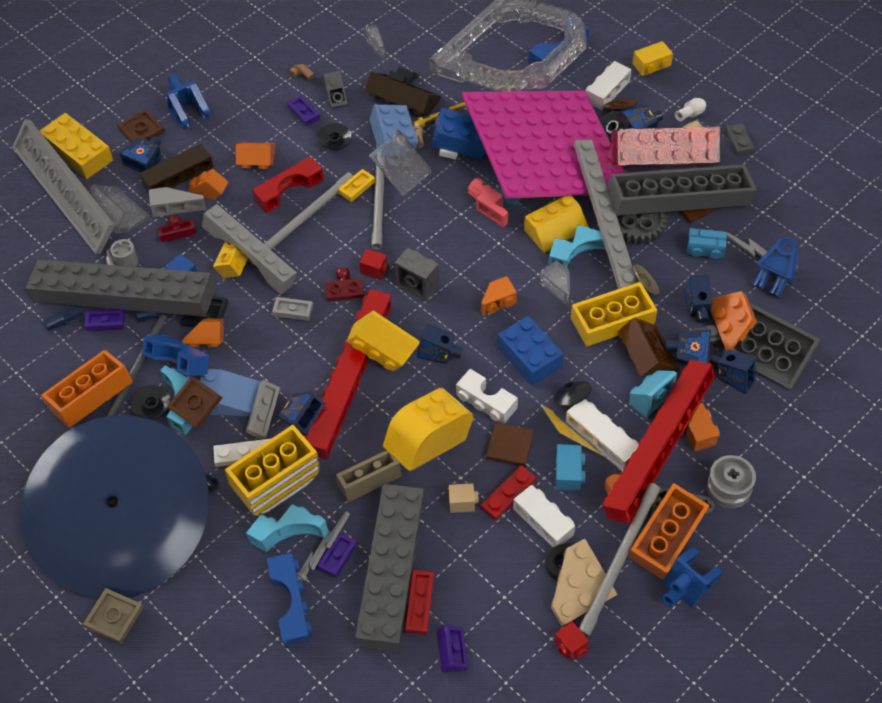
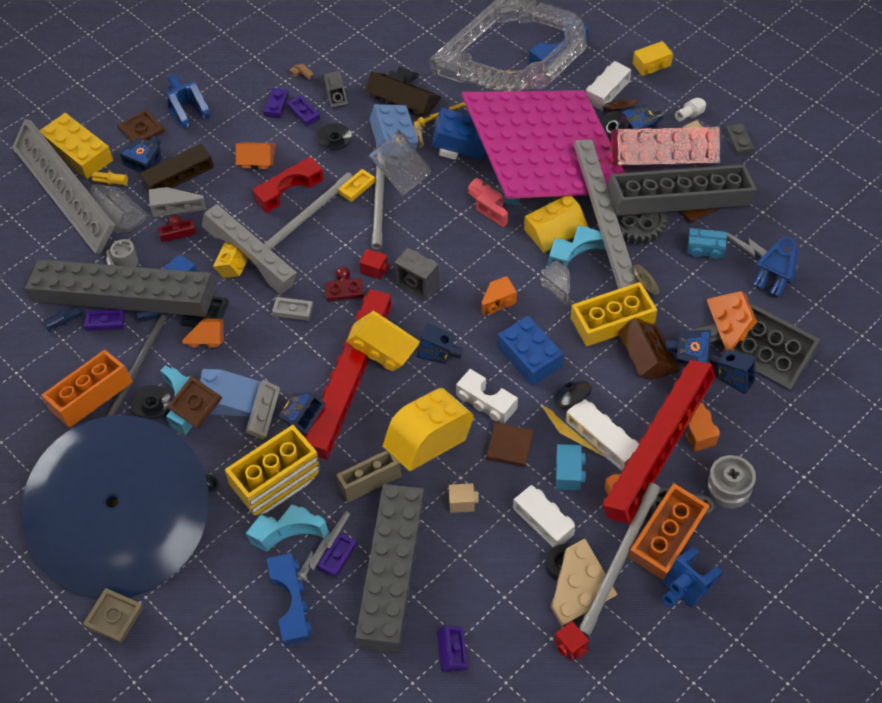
blue arch [143,334,209,377] -> none
orange slope [187,169,228,200] -> none
white plate [214,438,272,467] -> none
clear slope [364,25,385,59] -> none
red plate [405,570,434,635] -> none
red plate [480,465,537,521] -> none
medium azure slope [629,370,677,418] -> none
dark blue torso [684,274,713,323] -> none
none -> yellow axle [92,172,128,186]
none -> dark purple plate [263,88,289,118]

